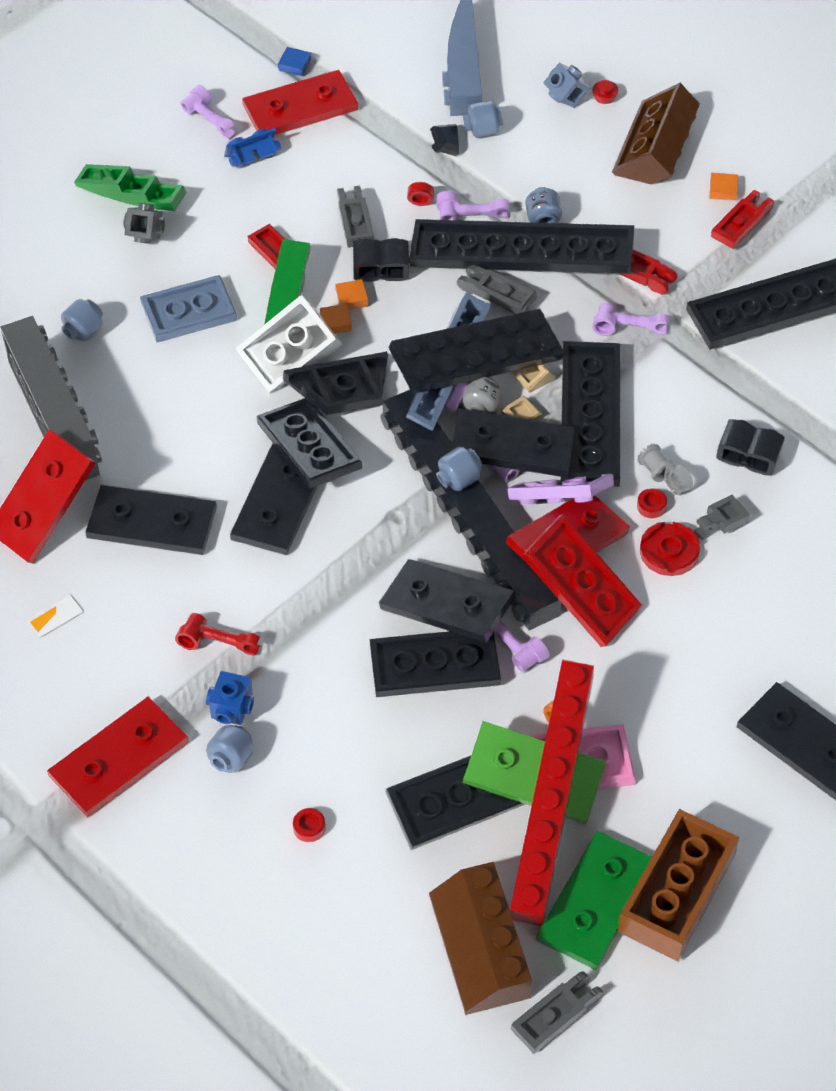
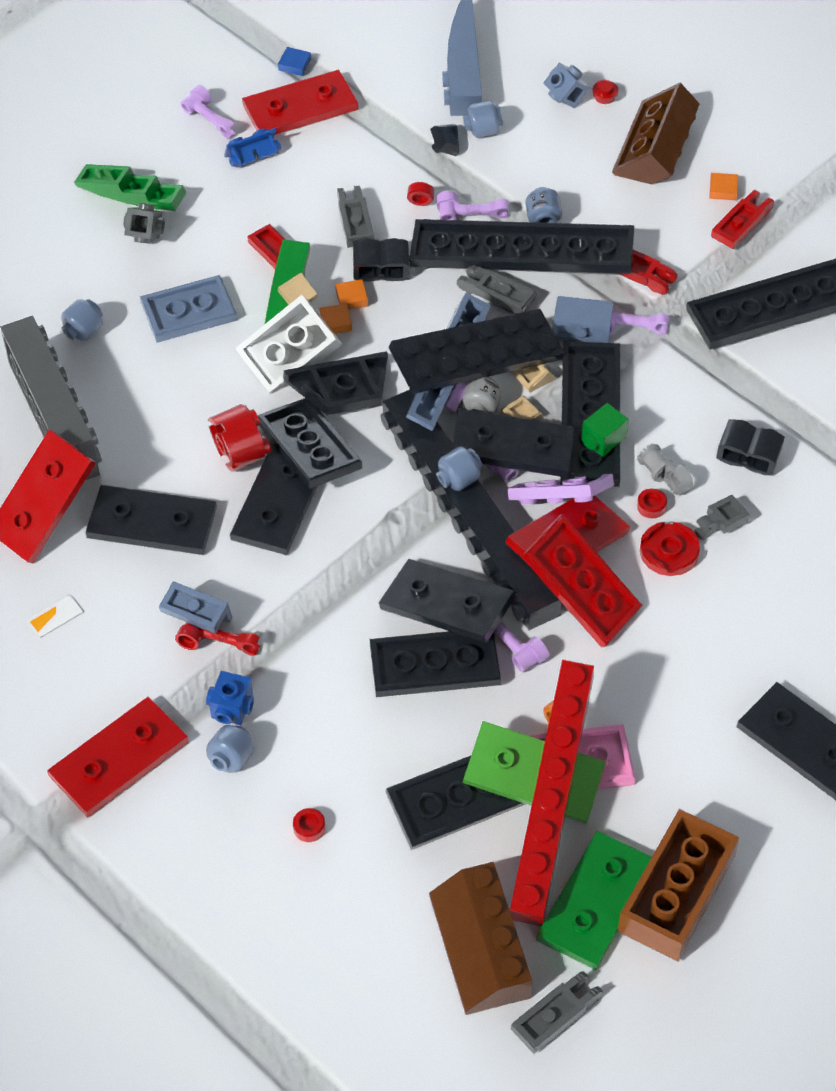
none -> sand blue panel [159,581,233,634]
none -> red brick [208,404,271,472]
none -> tan tile [278,273,318,305]
none -> sand blue panel [553,296,613,343]
none -> green brick [581,403,629,457]

